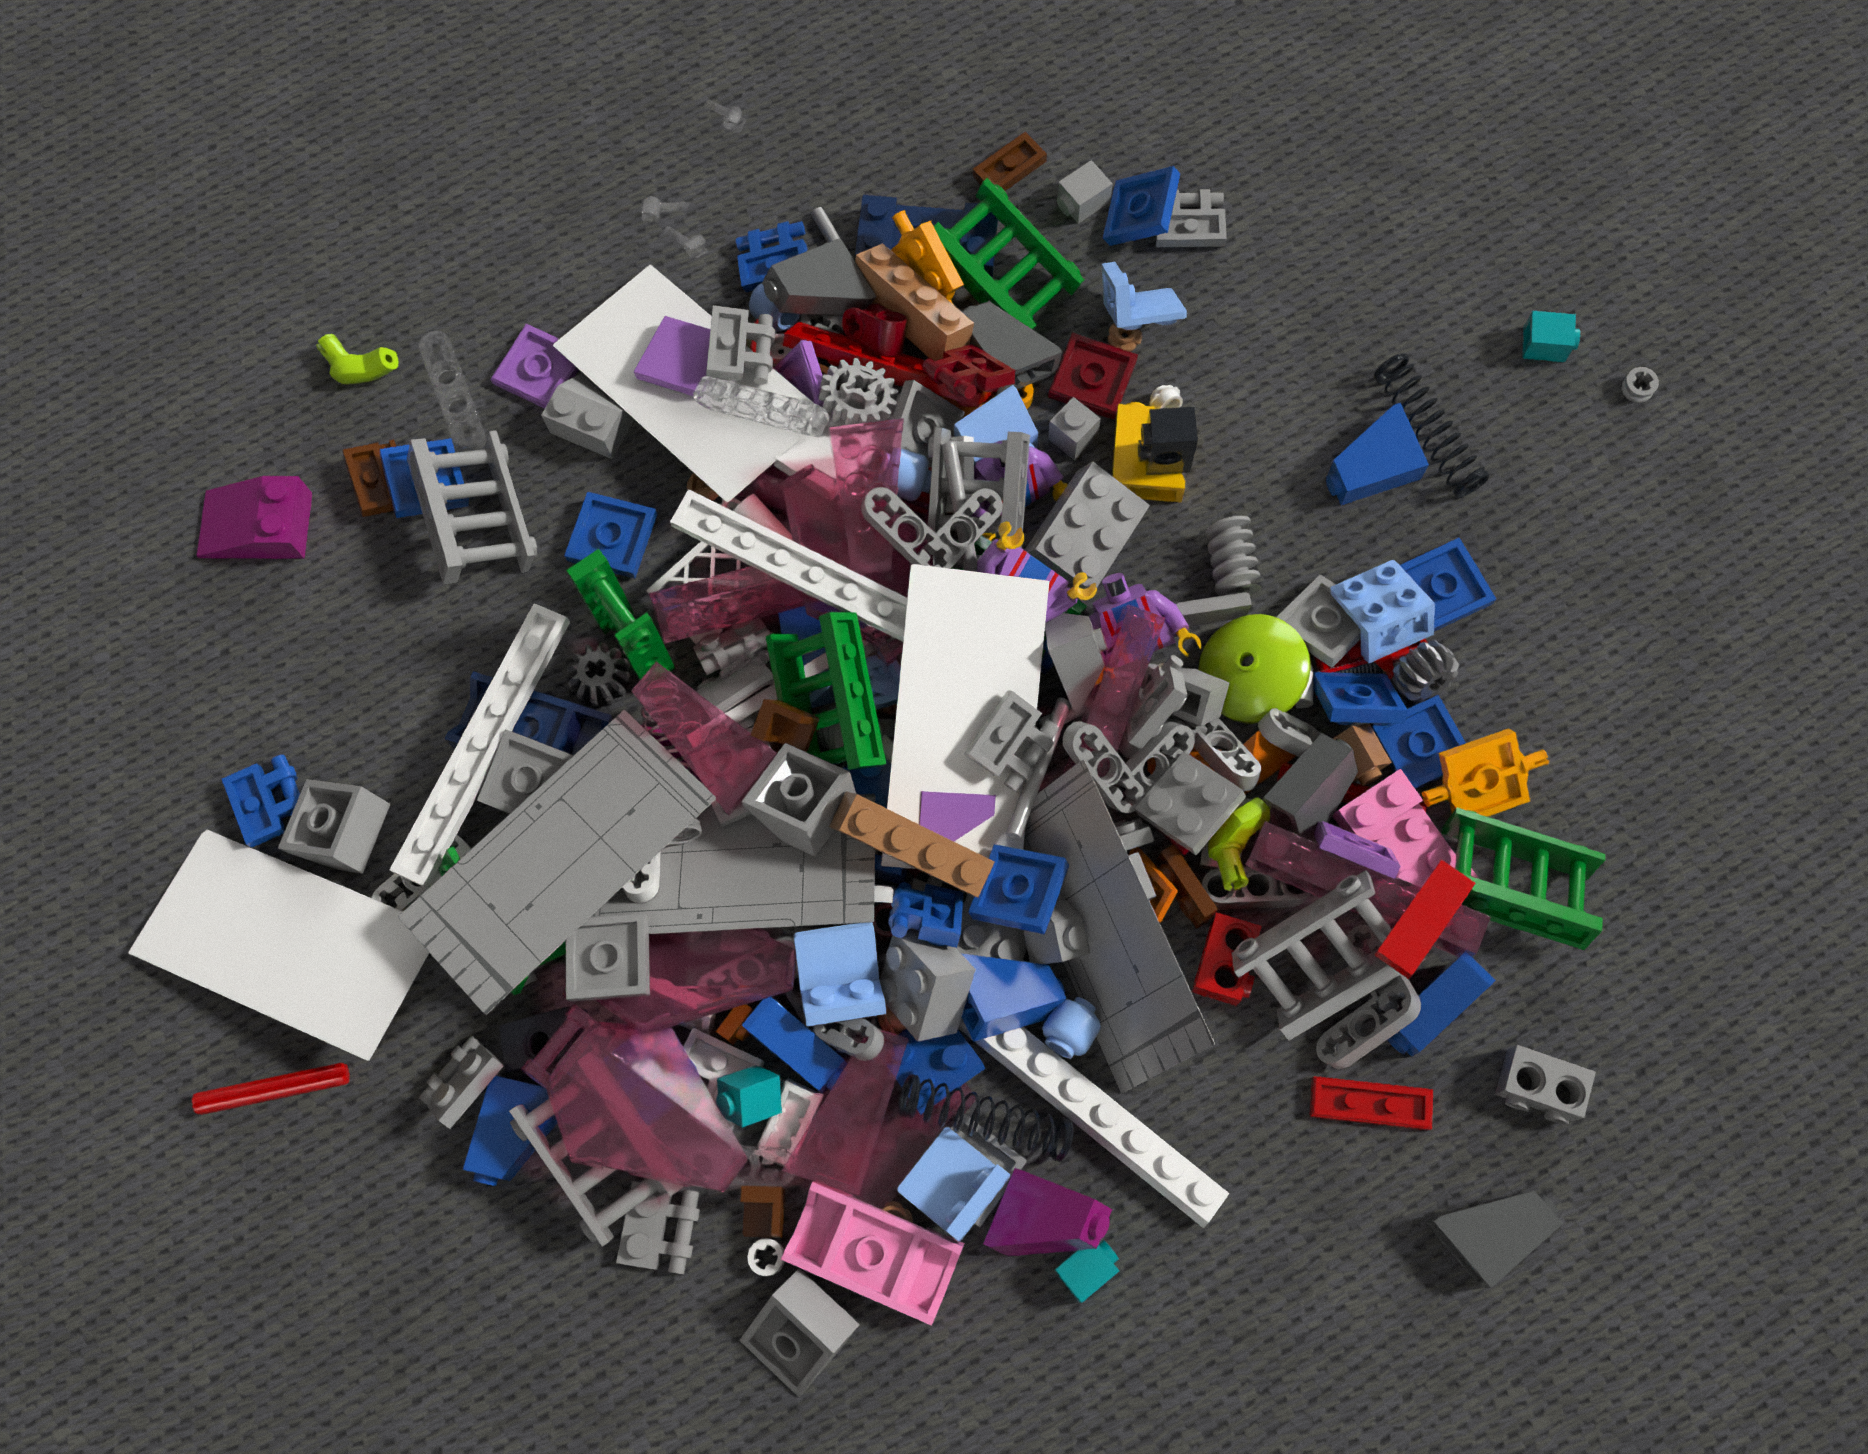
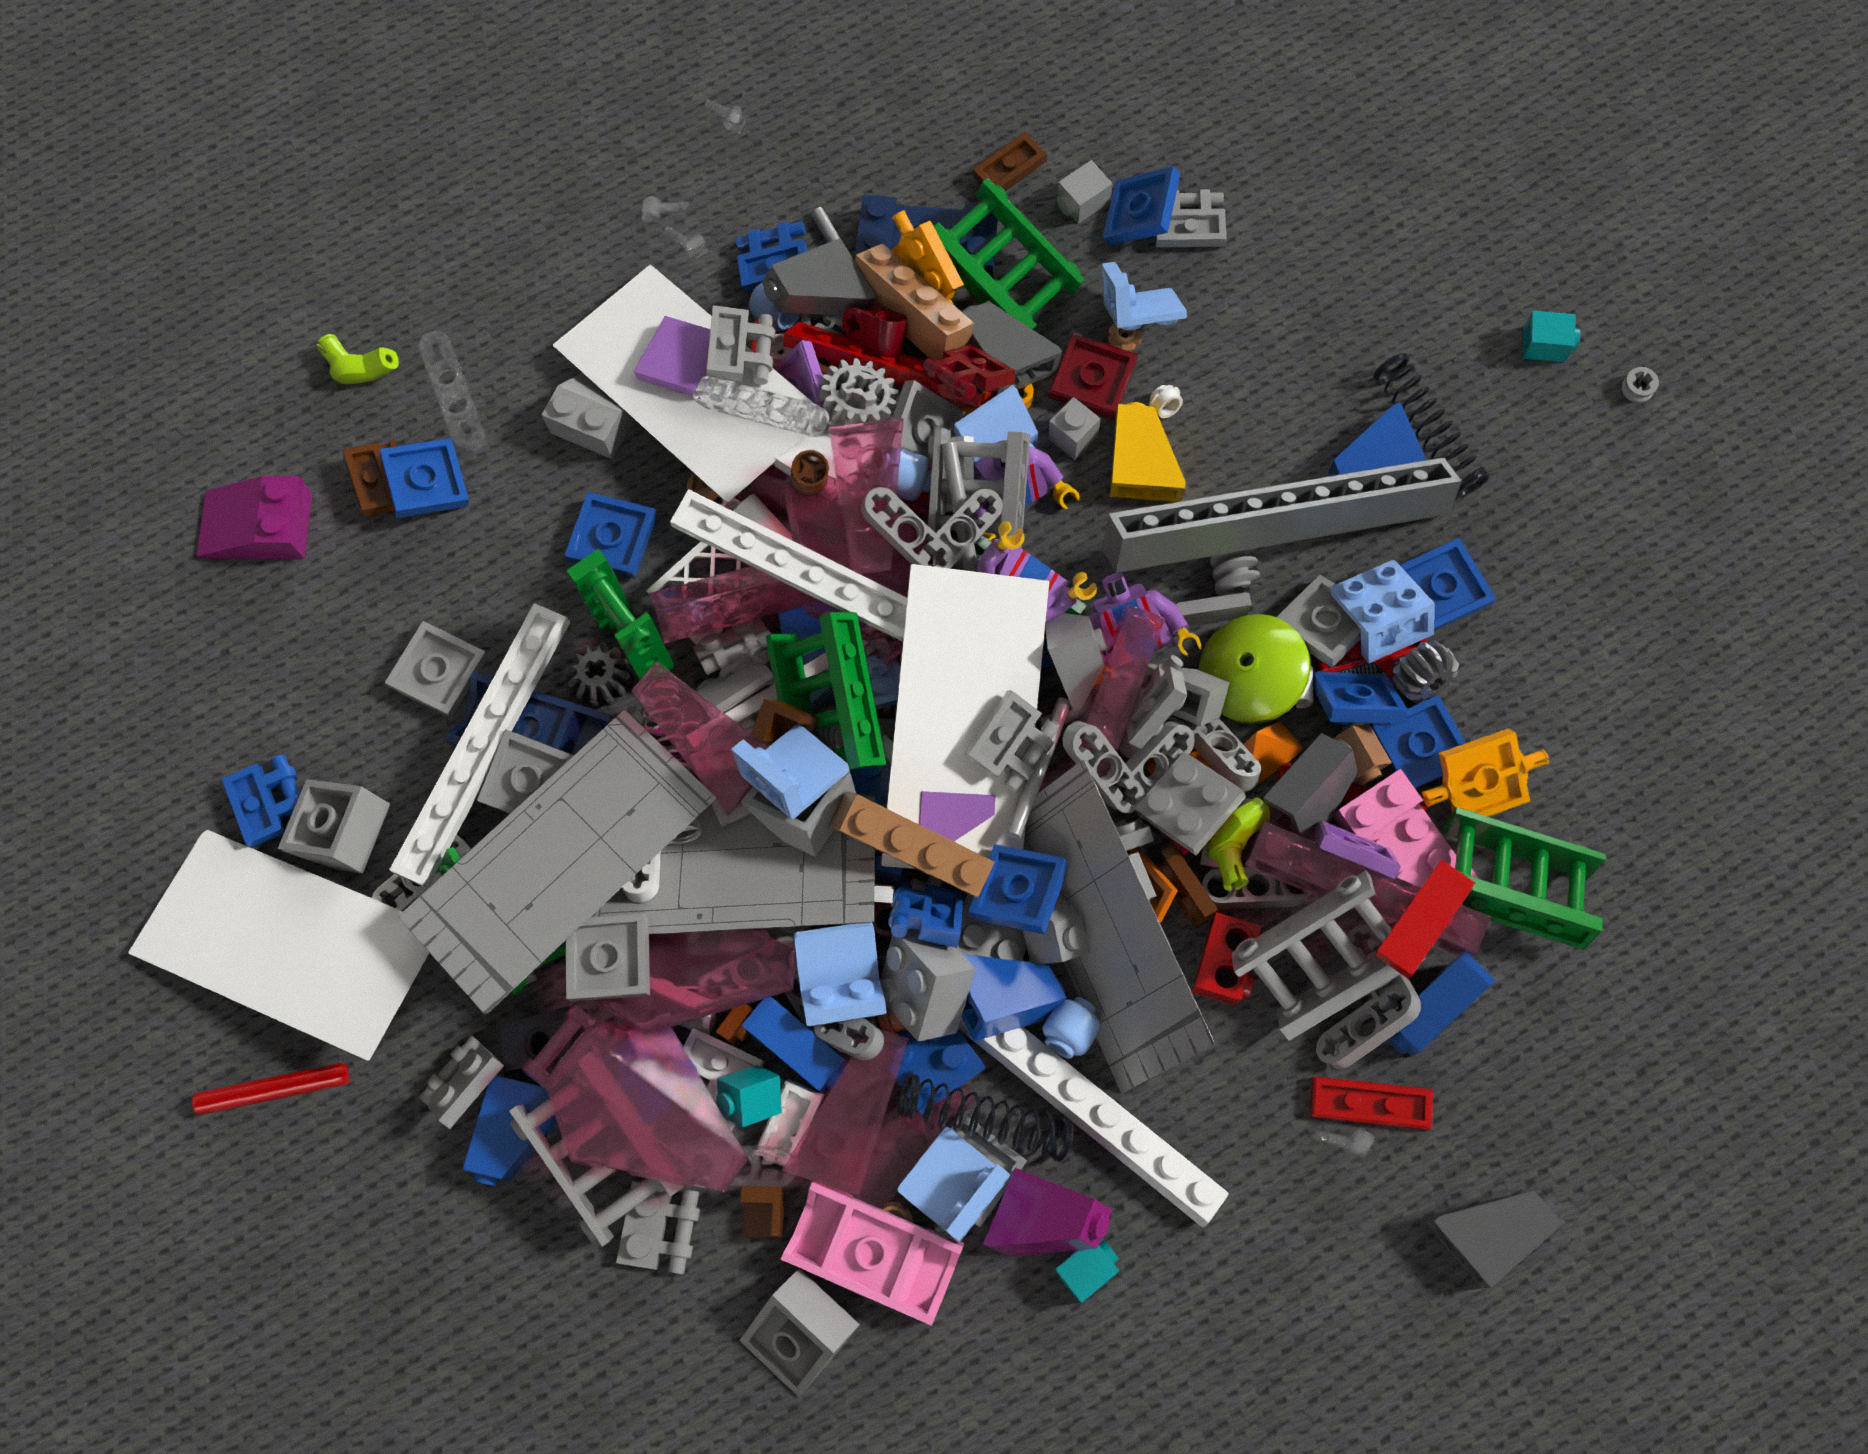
light grey fence [407,431,537,584] -> none
medium lavender tile [490,324,579,408] -> none
white bush [747,1238,785,1276] -> none
light grey brick [1024,462,1150,599] -> none
black brick [1138,407,1198,475] -> none
light grey beam [1258,708,1320,758] -> none
light grey brick [1495,1045,1596,1125] -> none
none -> light grey plate [385,621,489,719]
none -> light blue bracket [731,724,850,820]
none -> reddish brown wheel [790,450,829,496]
none -> dark grey brick [1102,458,1462,573]
none -> clear hand [1314,1128,1374,1156]

